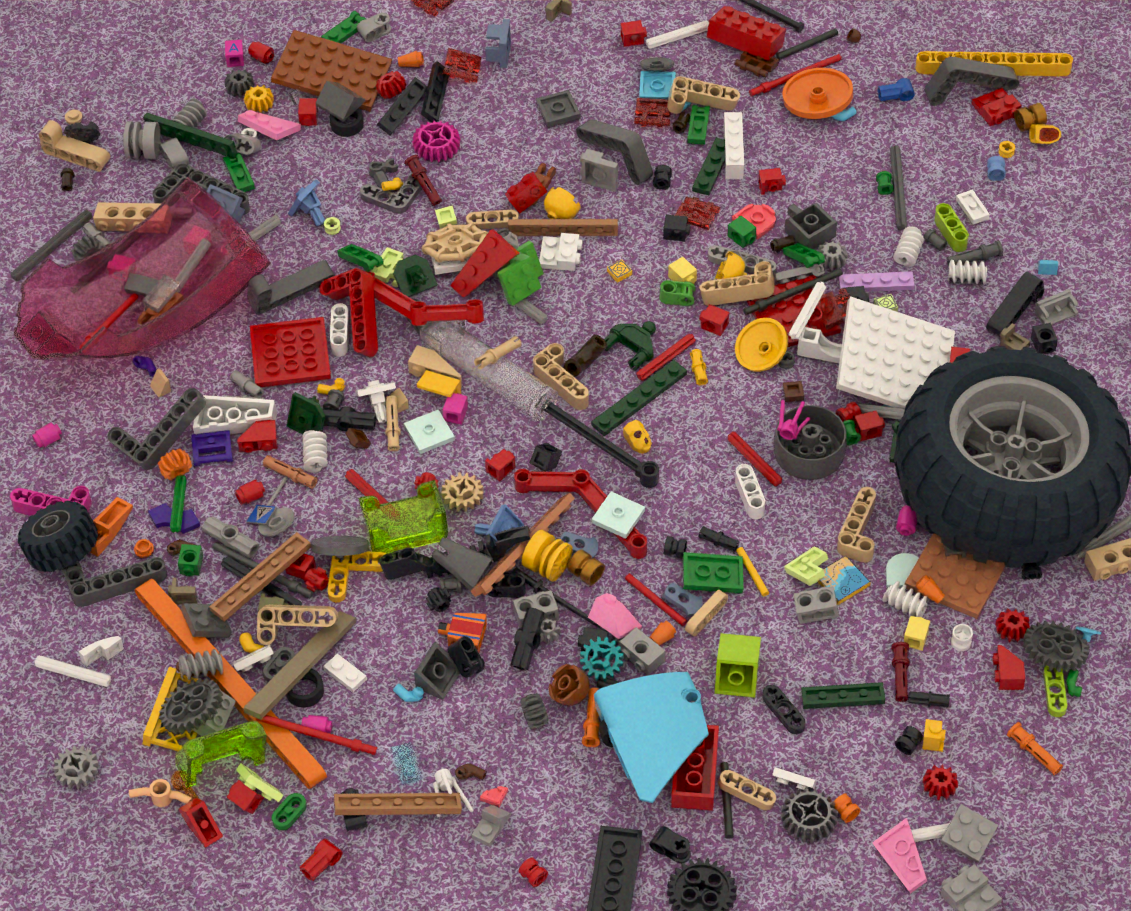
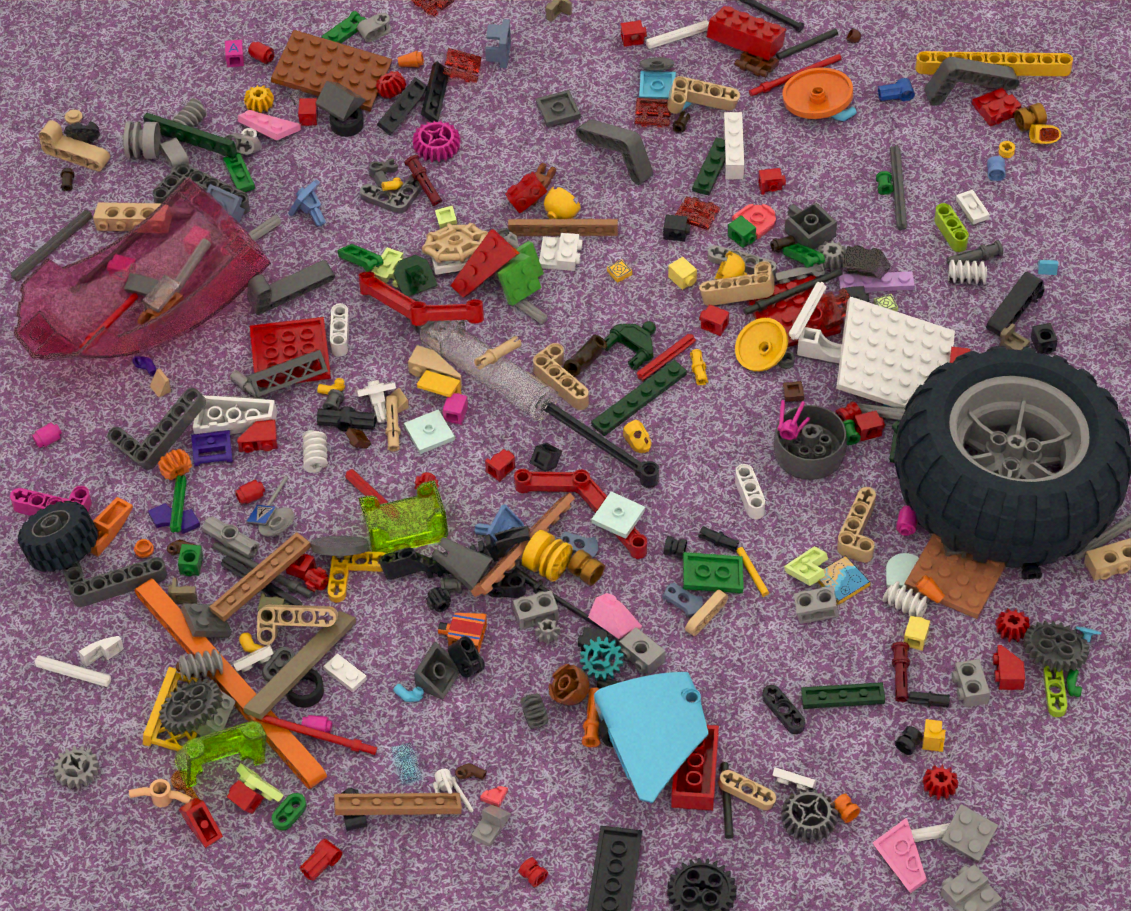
dark grey gear [71,235,104,267] -> none
light grey pin [83,222,113,253] -> none
dark grey gear [224,69,255,98] -> none
nougat pin [263,455,318,489] -> none
dark green piece [286,392,325,434] -> none
red beam [320,268,378,358] -> none
yellowish green bush [324,217,341,235] -> none
tan gear [441,473,484,512] -> none
tan beam [466,210,519,229] -> none
black piece [510,607,545,671] -> none
light grey plate [580,149,618,192] -> none
red bar [625,573,687,627] -> none
orange cone [649,621,676,646] -> none
black piece [649,826,691,863] -> none
black wheel [653,165,672,190] -> none
bright green piece [659,280,695,306] -> none
green plate [687,105,710,145] -> none
lime slope [714,633,761,698] -> none
red axle [728,431,782,487] -> none
white piece [893,227,924,267] -> none
dark grey pin [924,229,947,251] -> none
white wheel [951,624,973,651] -> none
orange pin [1007,722,1063,776] -> none
light grey hinge [1035,289,1078,325] -> none
none -> dark grey fence [247,350,328,397]
none -> clear smoke slope [842,245,891,279]
none -> light grey brick [952,659,990,707]

